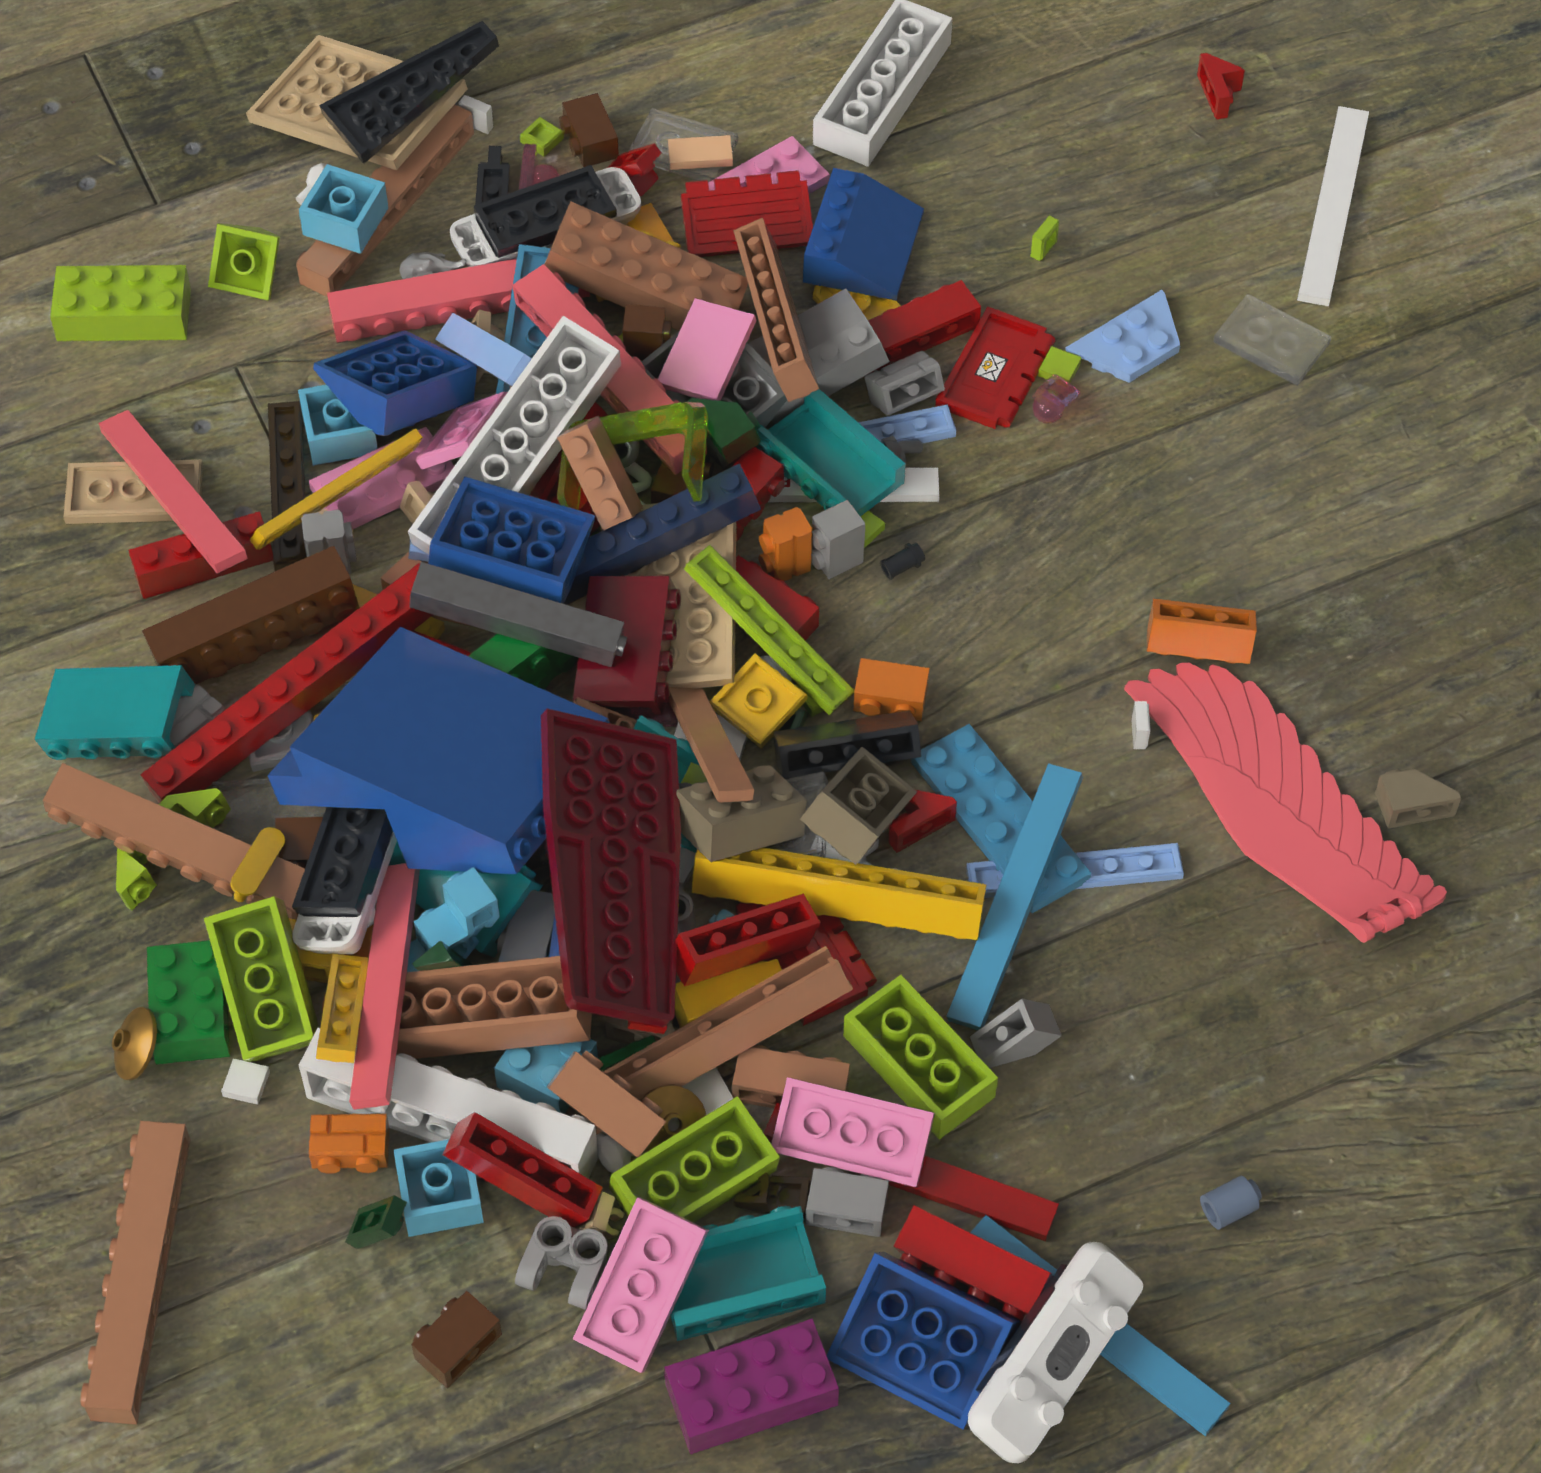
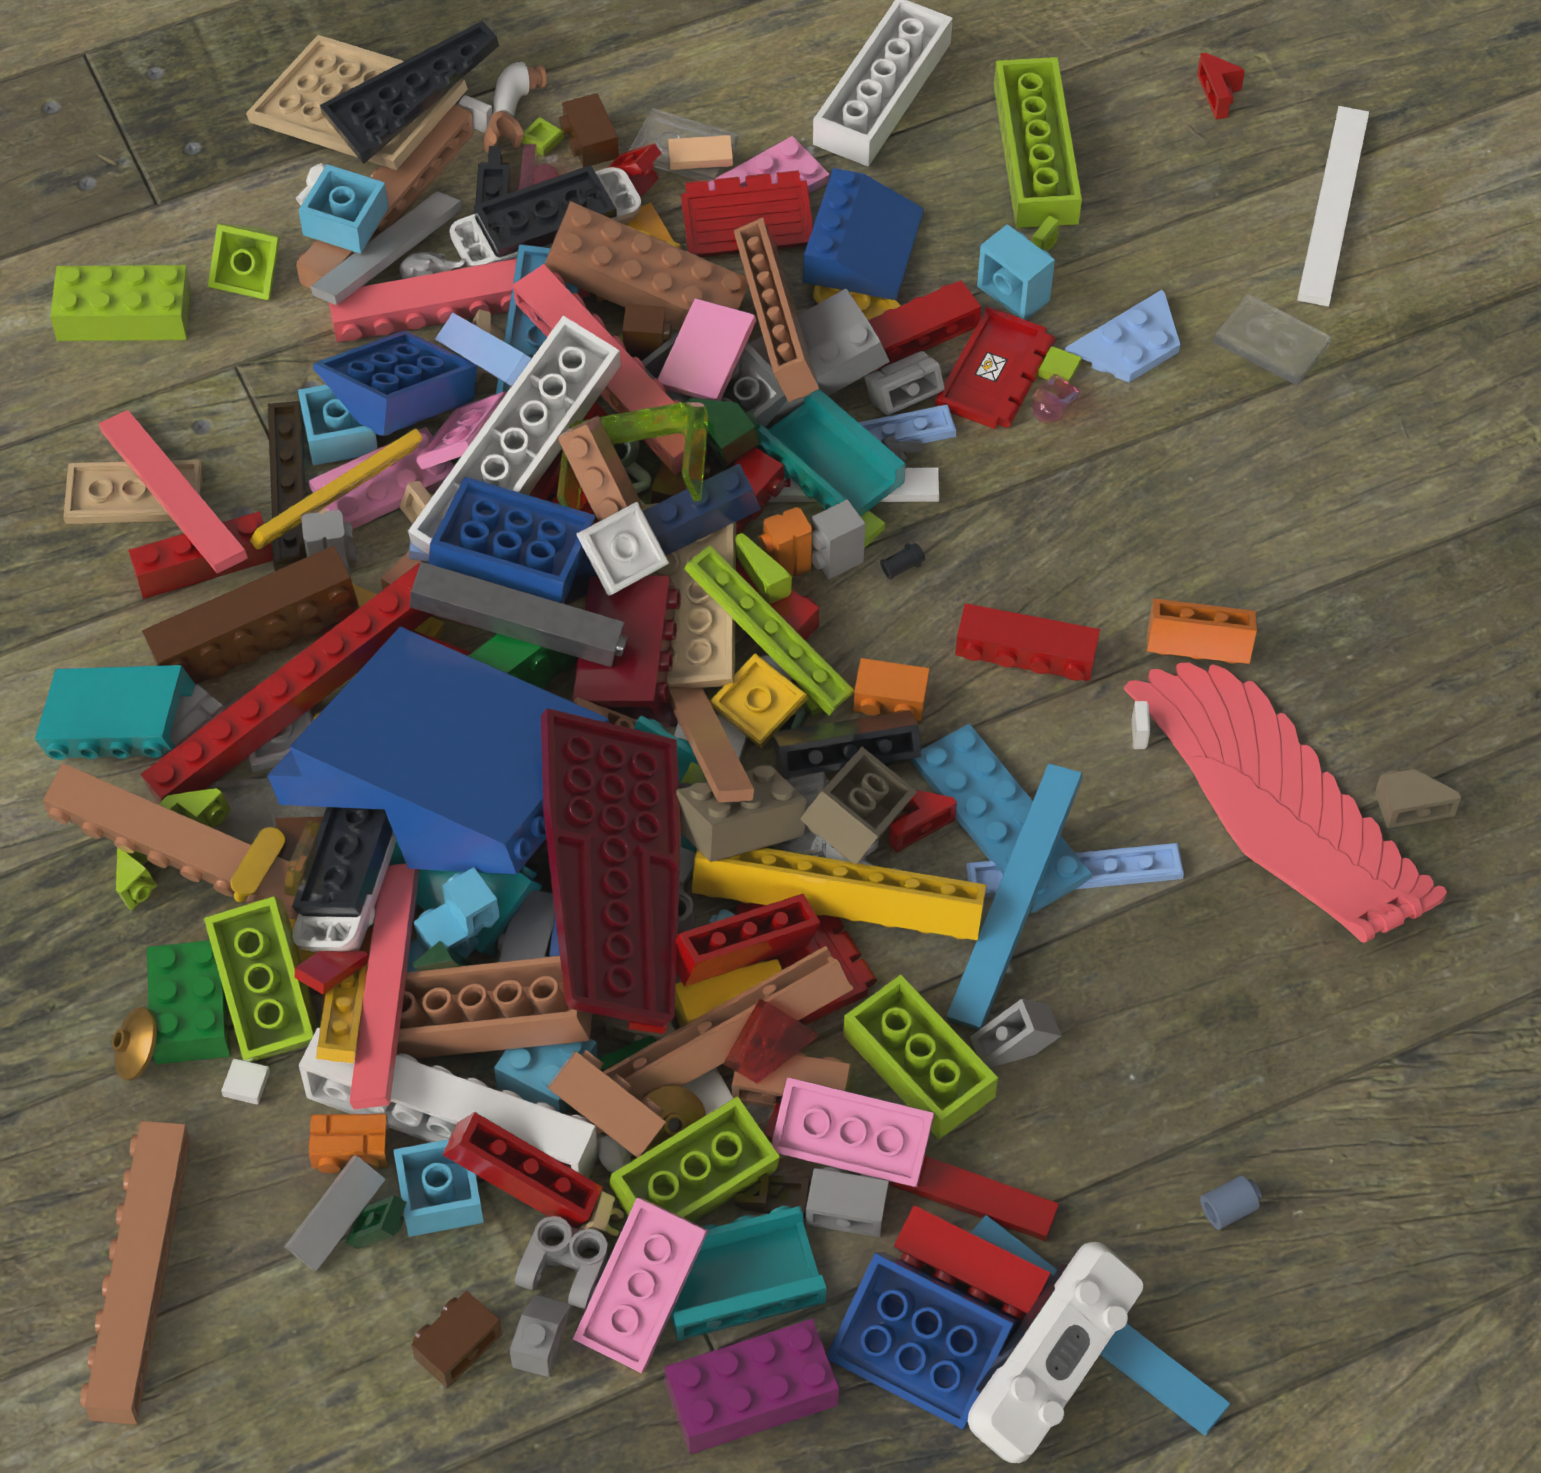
none -> clear yellow tile [284,821,321,897]
none -> light grey tile [284,1155,386,1271]
none -> red tile [294,951,368,994]
none -> light grey tile [311,191,462,305]
none -> piece [483,62,547,153]
none -> light grey slope [510,1295,572,1377]
none -> white tile [576,502,669,596]
none -> clear red wing [723,999,818,1084]
none -> lime slope [735,533,792,604]
none -> red brick [955,603,1100,681]
none -> medium azure brick [977,224,1055,320]
none -> lime brick [994,57,1082,228]

